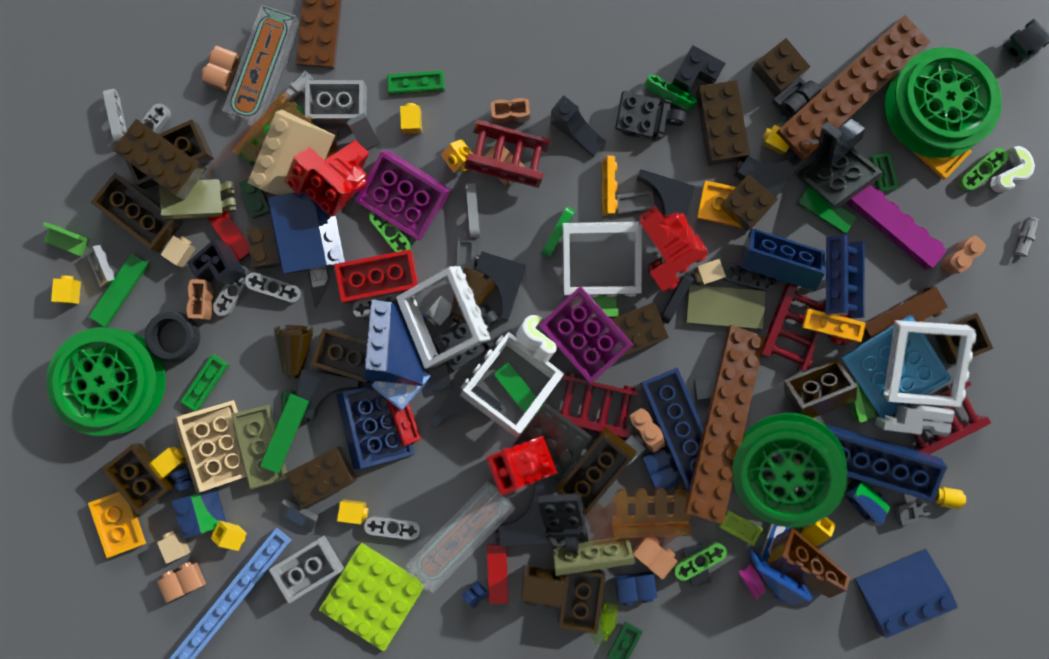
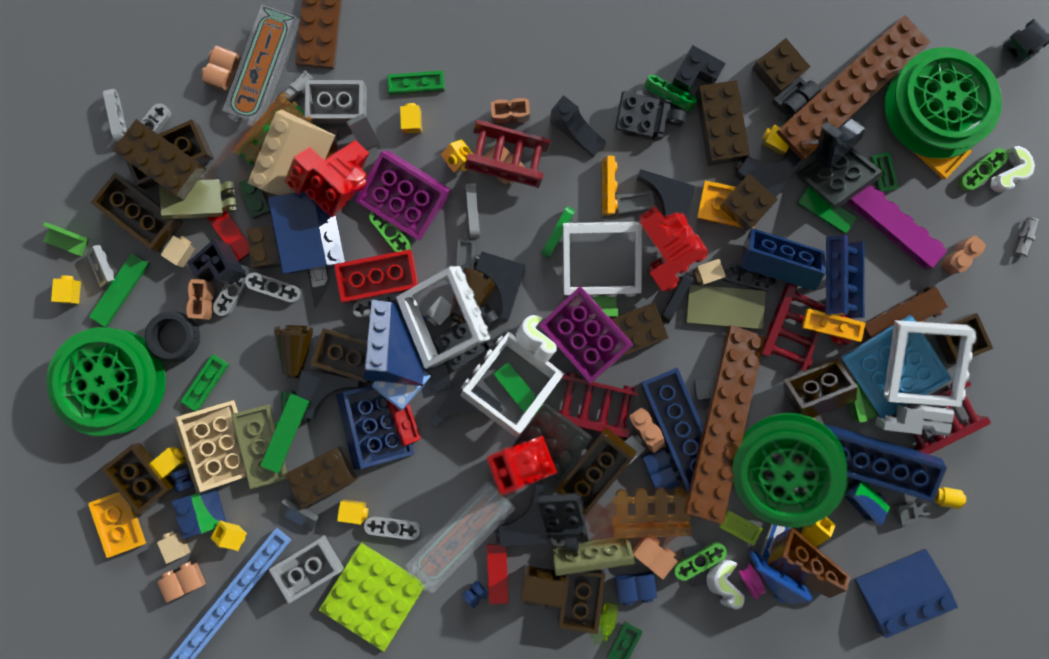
none -> white animal [707,559,745,609]

